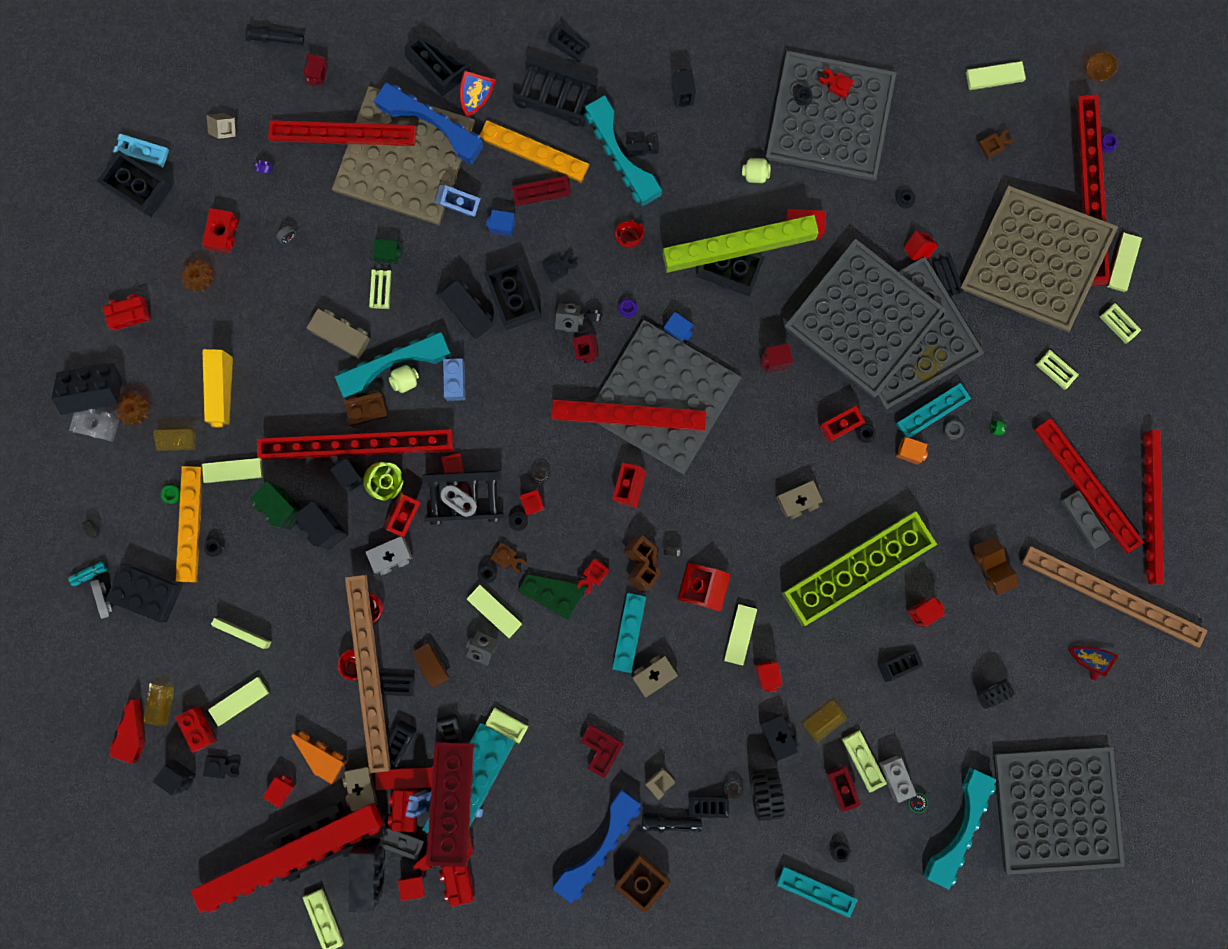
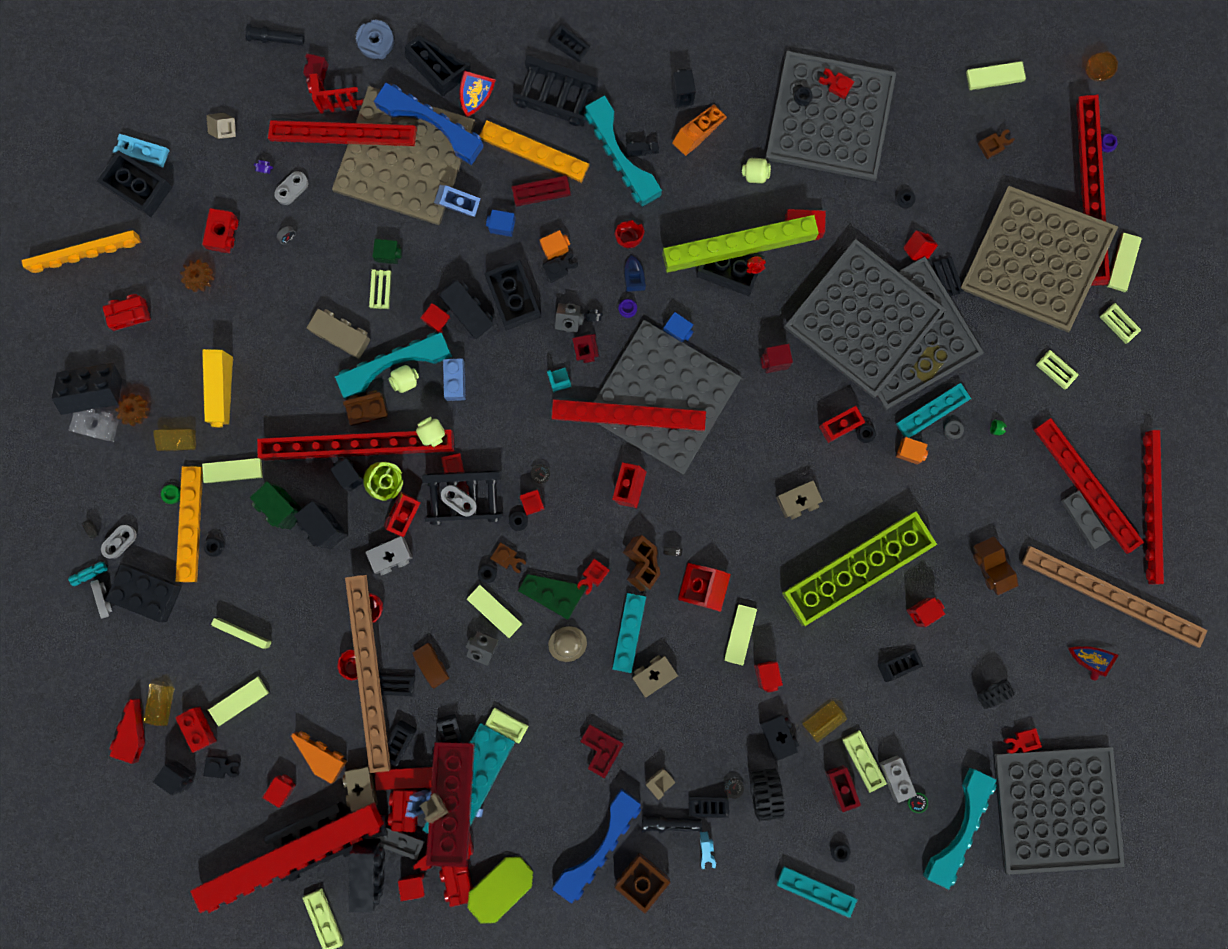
none -> light orange plate [22,230,141,273]
none -> light grey plate [101,525,137,559]
none -> light grey plate [274,172,308,205]
none -> red plate [307,73,364,114]
none -> sand blue plate [356,20,394,59]
none -> yellowish green head [416,417,445,447]
none -> dark tan panel [420,793,448,823]
none -> red panel [421,303,450,333]
none -> lime shield [467,857,533,923]
none -> orange brick [540,230,570,261]
none -> teal panel [547,368,571,392]
none -> dark tan hat [548,626,587,662]
none -> dark blue plate [624,256,646,292]
none -> orange slope [672,104,727,156]
none -> medium azure plate [700,832,716,869]
none -> red plate [746,256,766,274]
none -> red plate [1003,728,1042,753]

